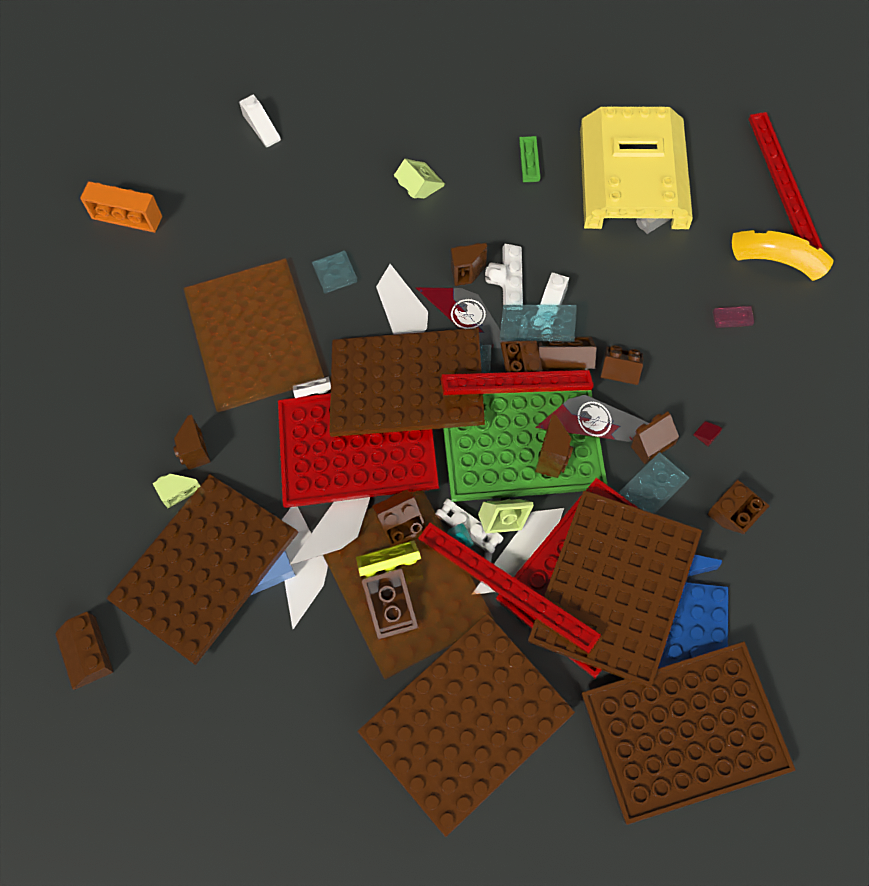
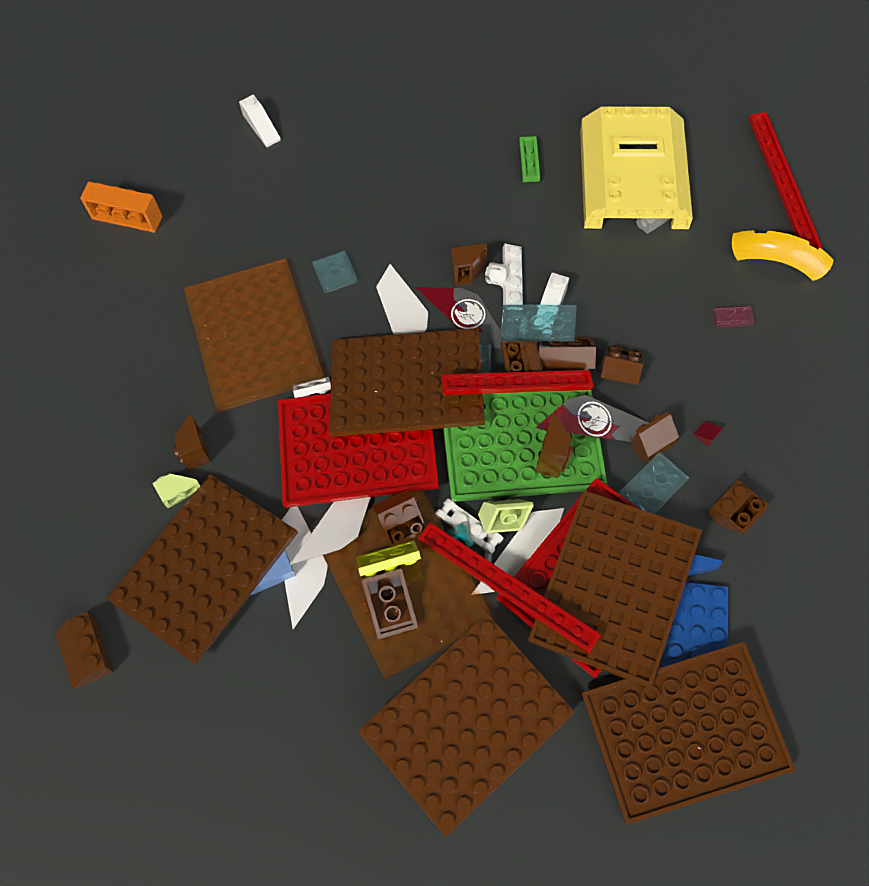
yellowish green slope [394,159,445,199] -> none

